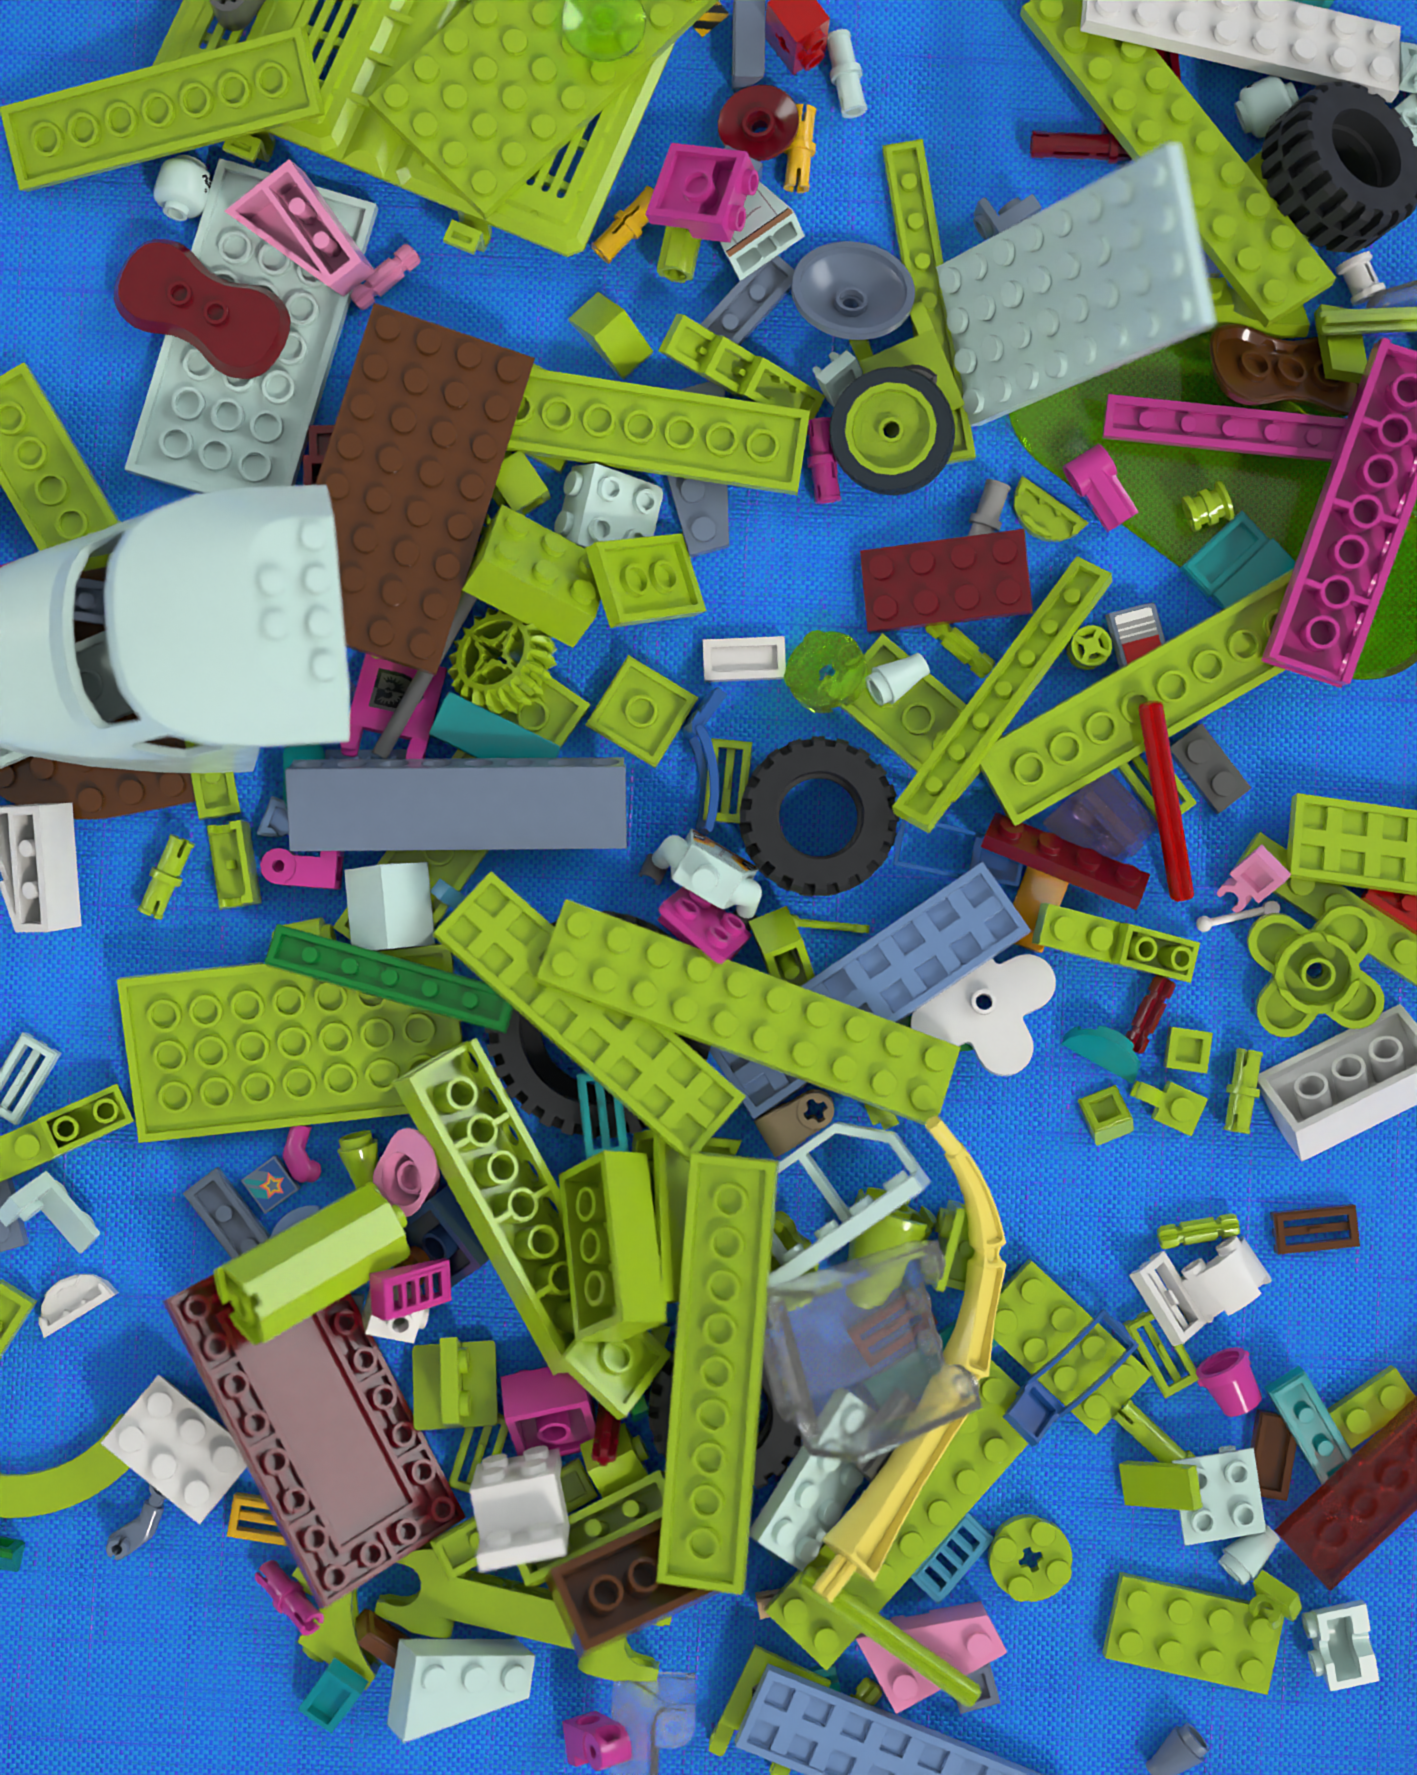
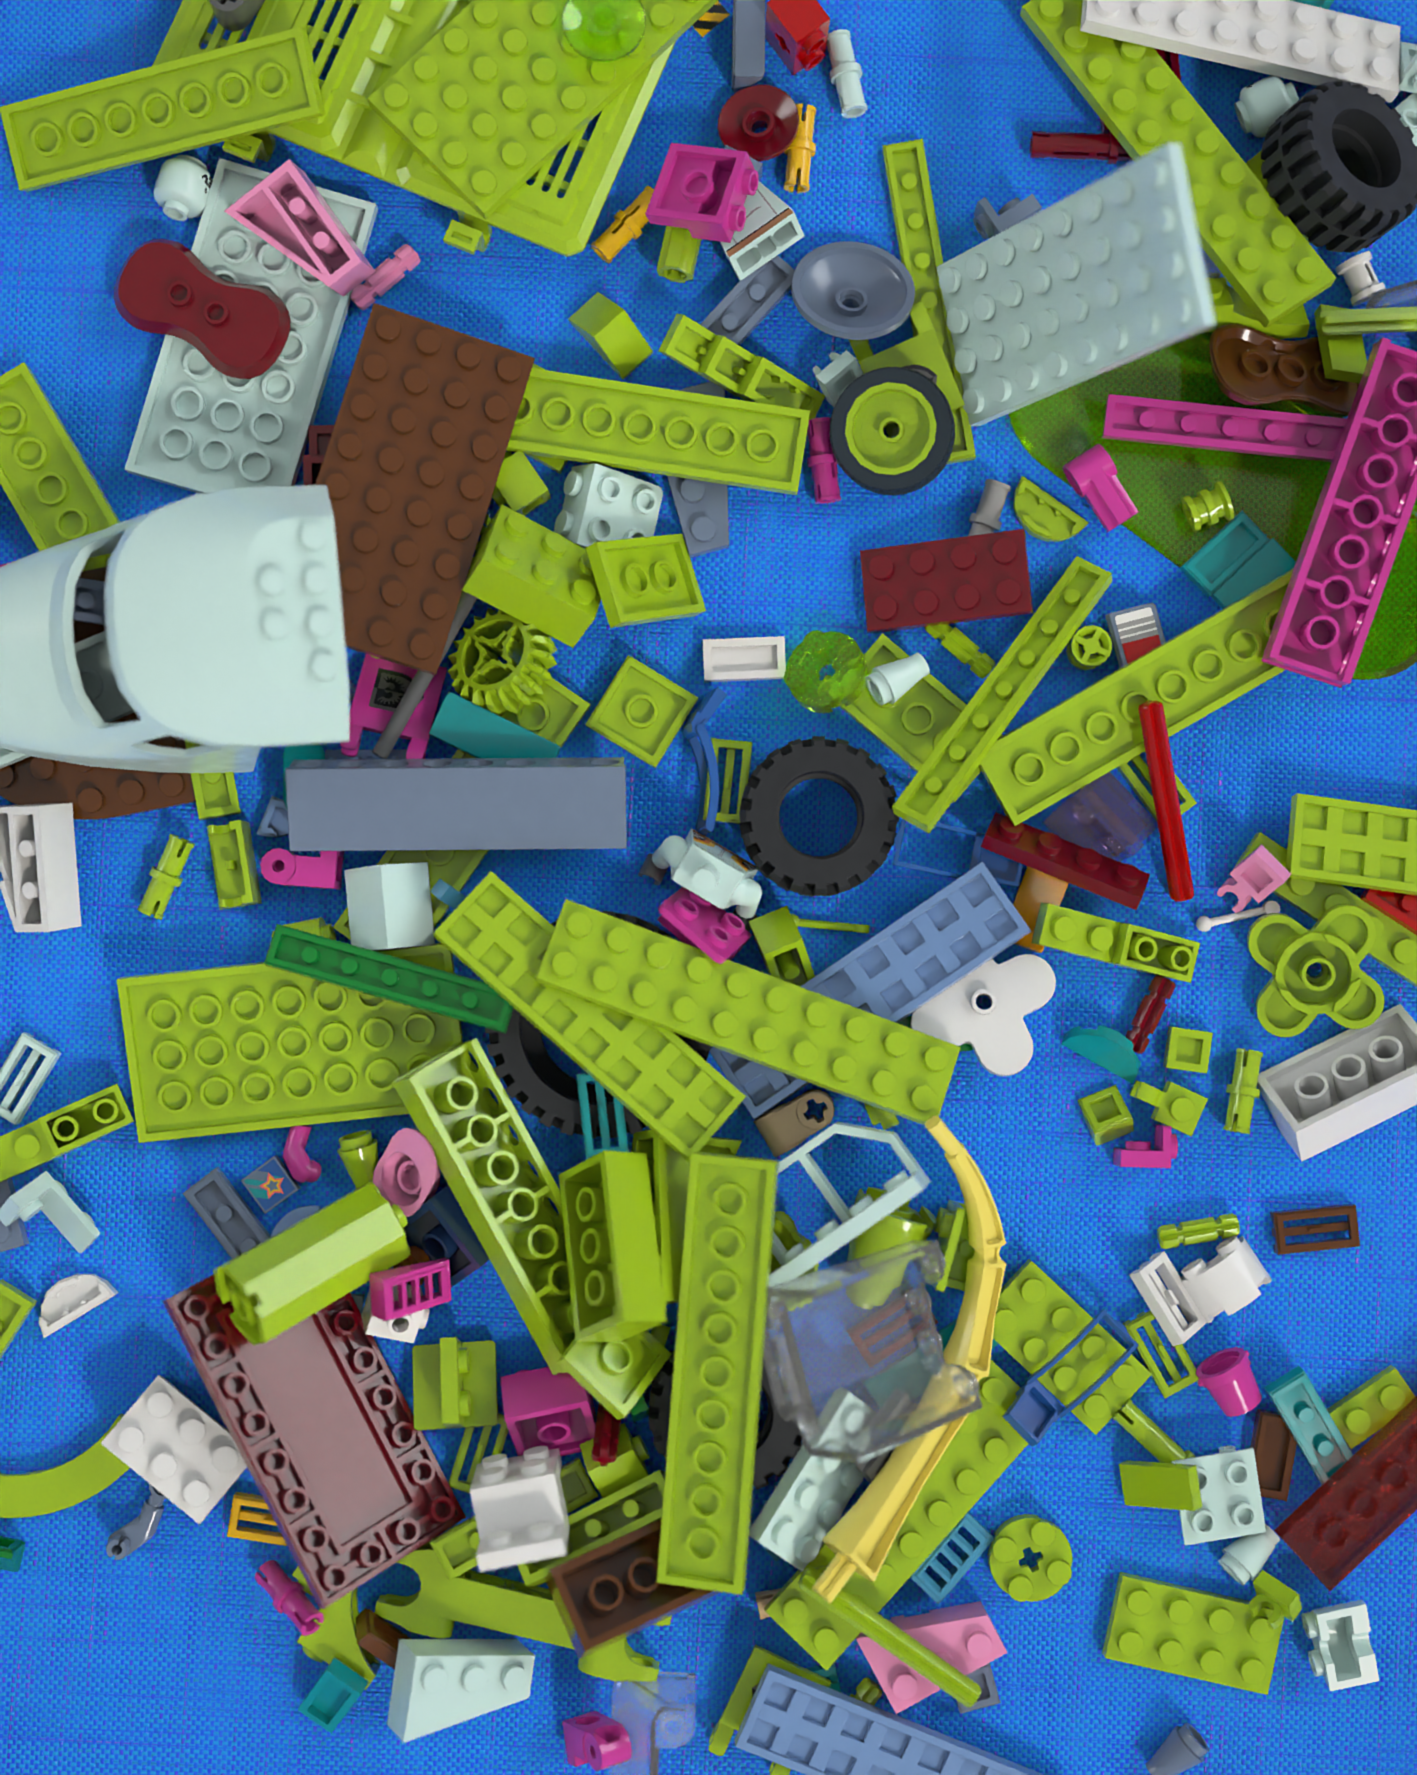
dark grey plate [1170,723,1252,814] -> none
none -> dark pink bracket [1113,1125,1178,1168]

